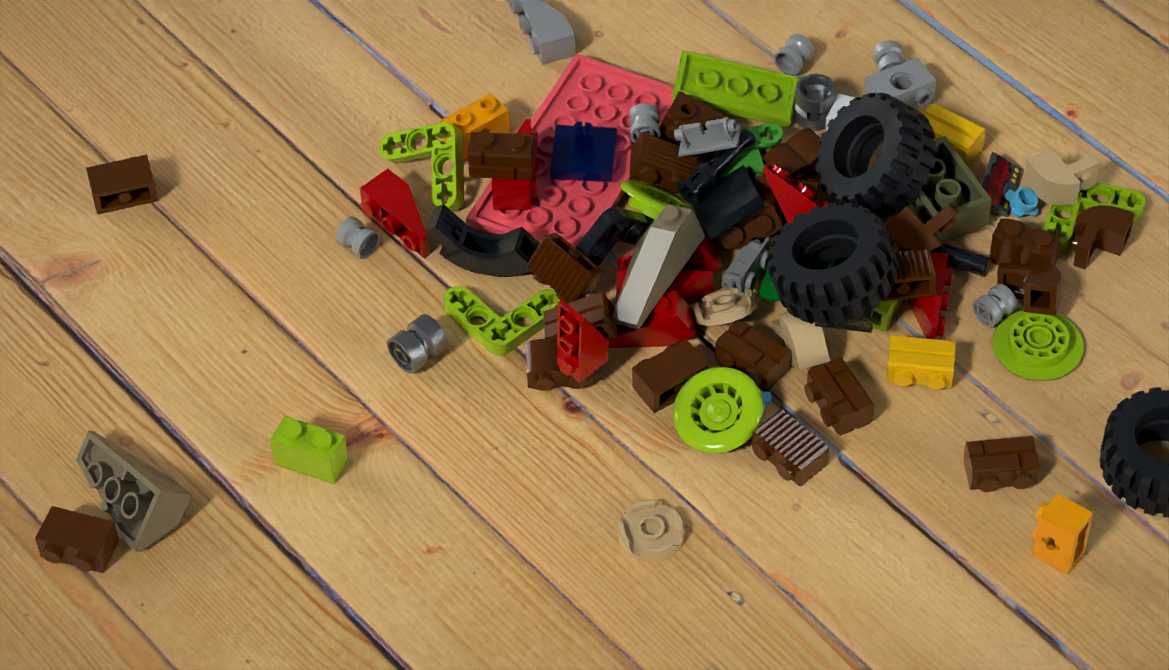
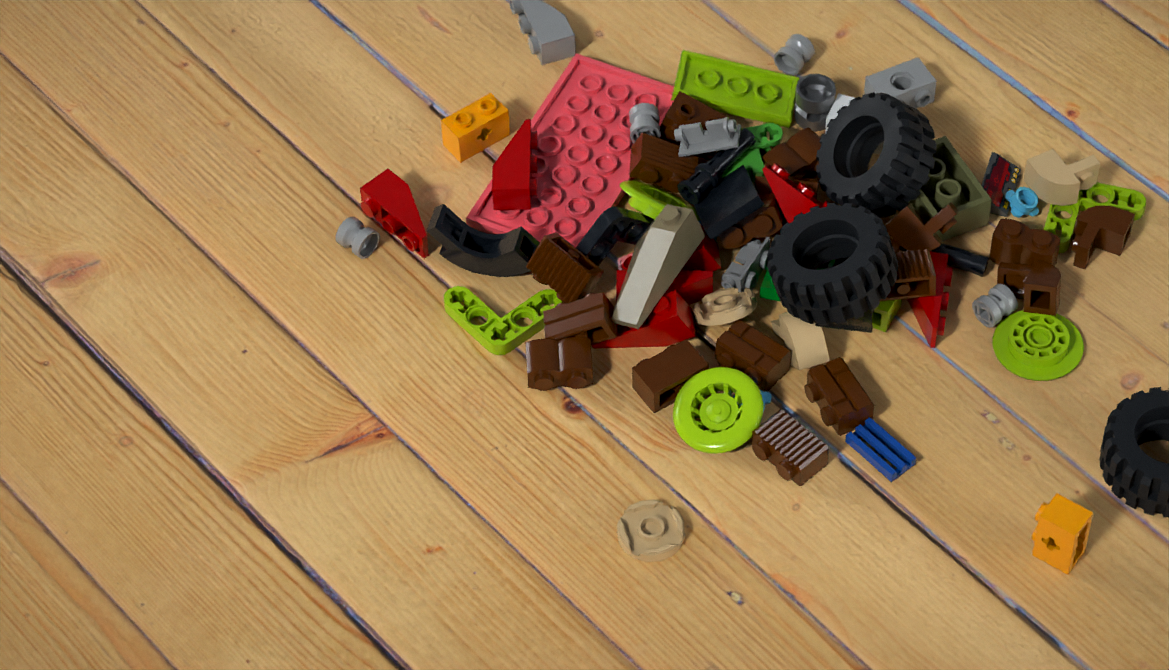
reddish brown brick [35,506,119,573] -> none
dark tan wedge [76,430,192,552] -> none
reddish brown brick [86,154,158,215] -> none
lime brick [270,416,348,484] -> none
lime beam [379,122,465,212] -> none
flat silver wheel [387,314,448,374] -> none
reddish brown brick [468,131,535,181] -> none
clear blue tile [550,122,617,182] -> none
red slope [557,300,609,383] -> none
light grey wheel [872,40,906,72] -> none
yellow brick [886,335,956,390] -> none
yellow brick [924,103,986,166] -> none
reddish brown brick [963,436,1040,492] -> none
none -> blue tile [845,417,916,482]

